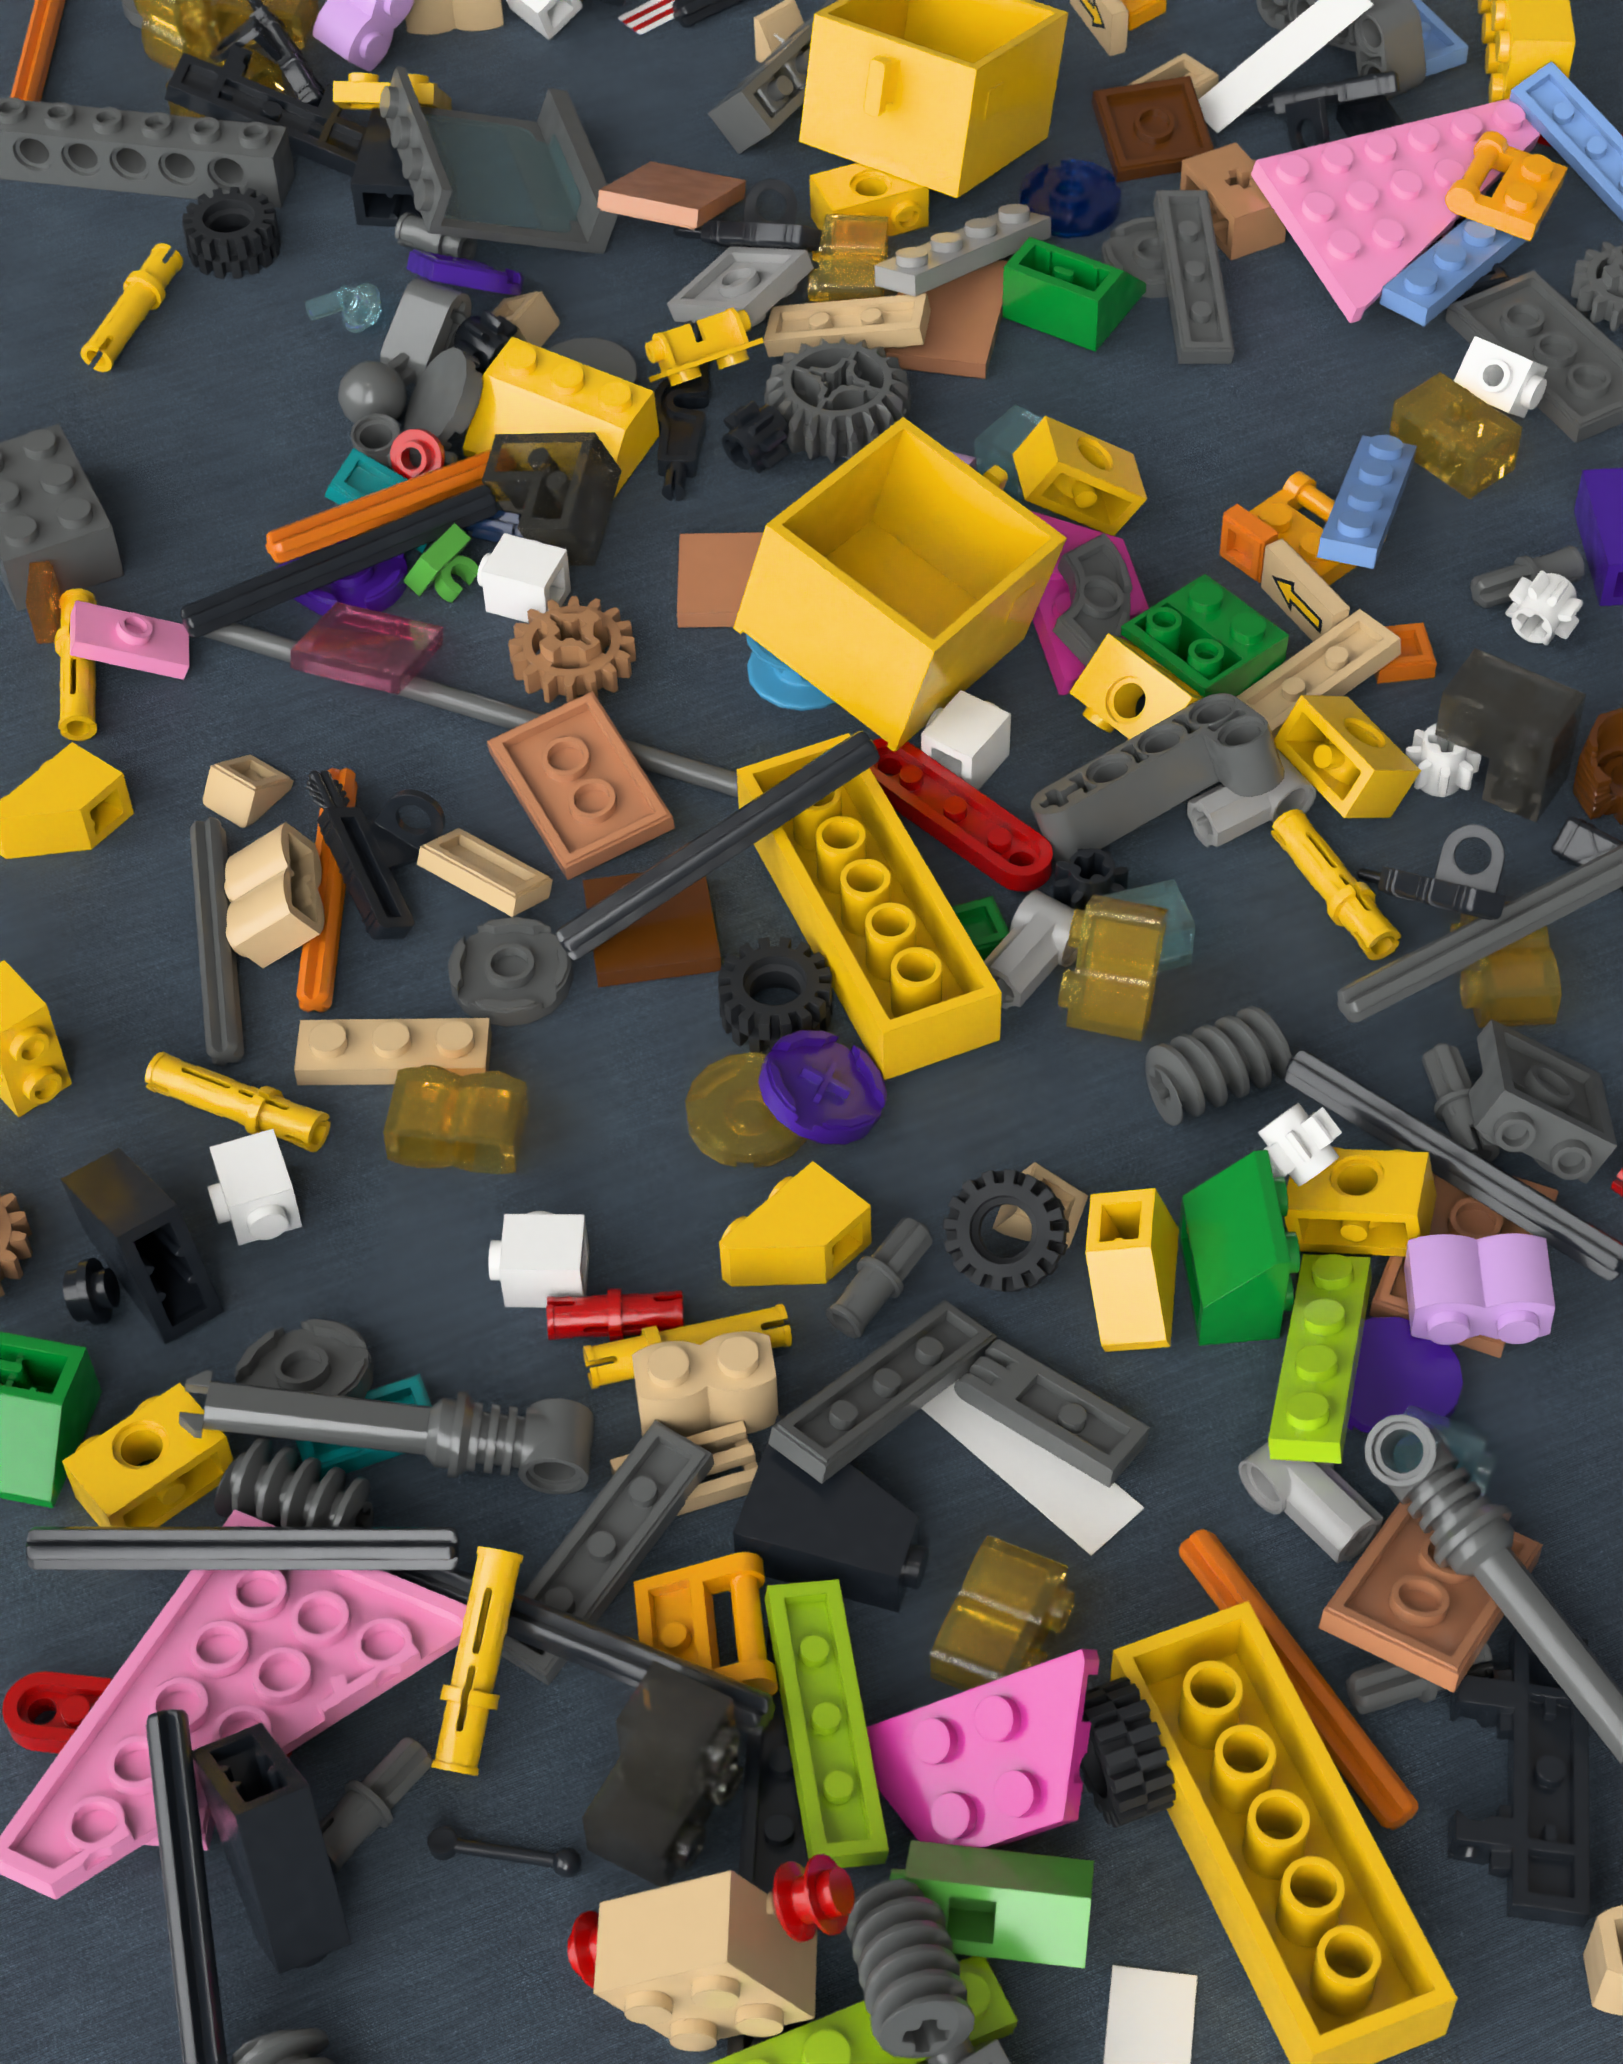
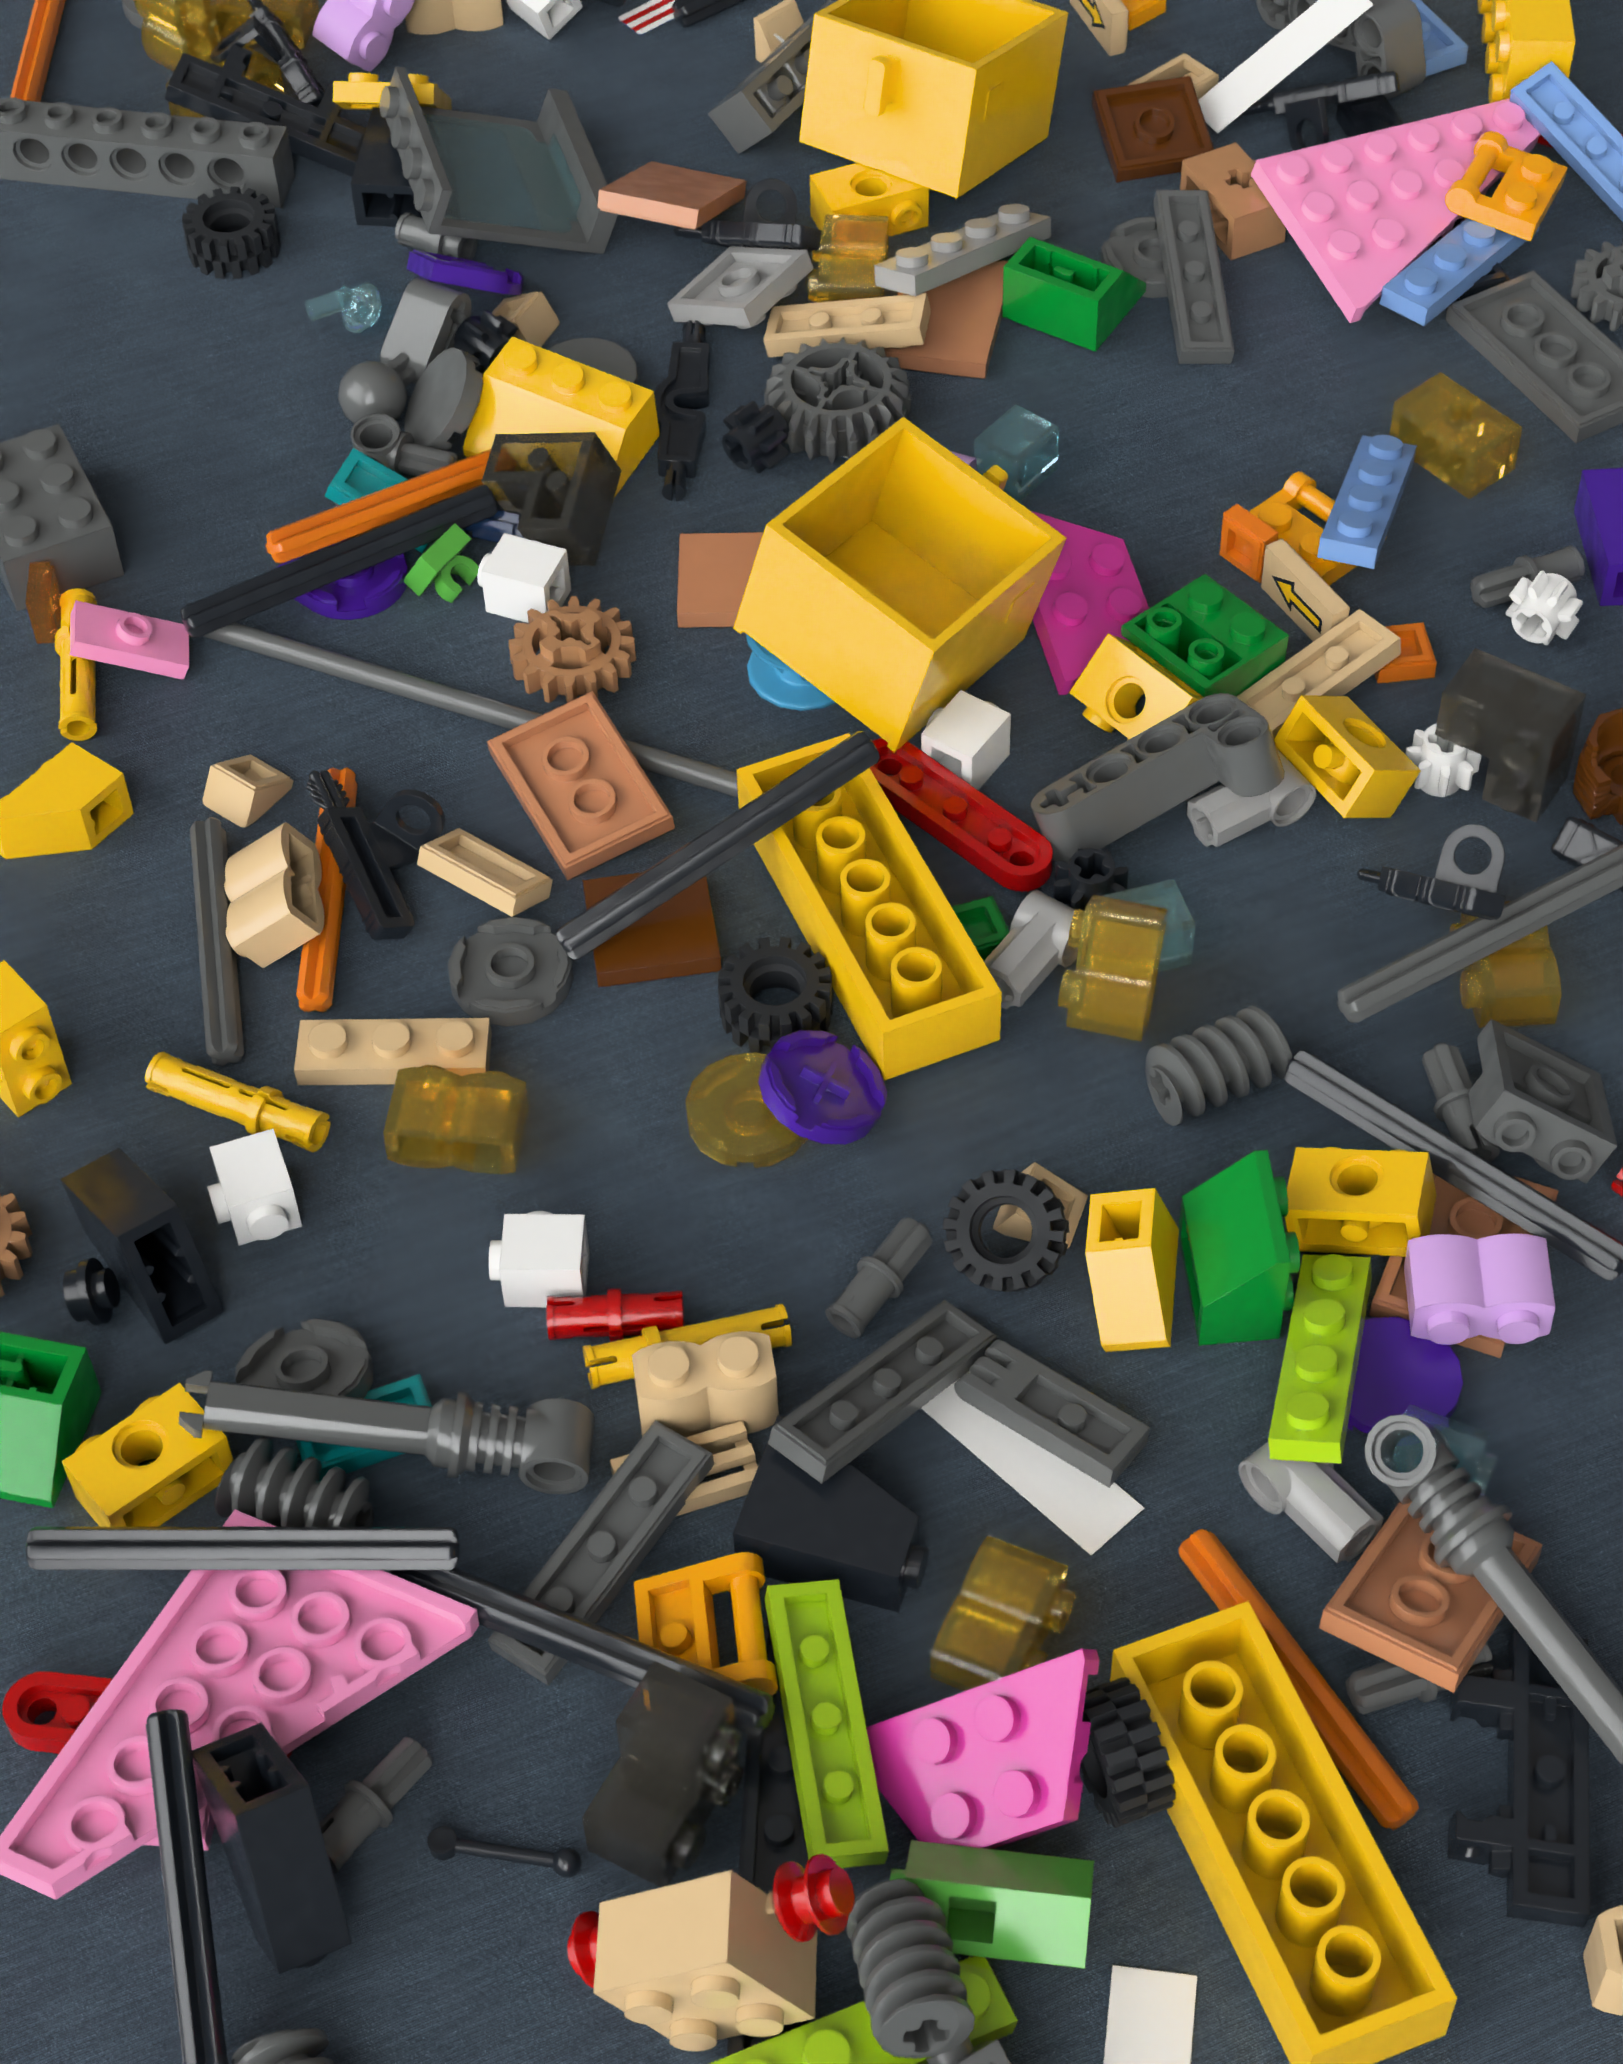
yellow pin [80,243,184,372] -> none
clear pink tile [290,602,443,694] -> none
plate [390,428,445,480] -> none
yellow pin [431,1546,523,1776] -> none
yellow hinge [645,308,764,387] -> none
yellow slope [719,1161,871,1287] -> none
yellow brick [1012,415,1147,536] -> none
clear blue tile [1019,159,1122,239] -> none
dark grey tile [1053,533,1132,667] -> none
white gear [1258,1102,1342,1187] -> none
yellow pin [1271,809,1401,961] -> none
white brick [1451,336,1548,418] -> none

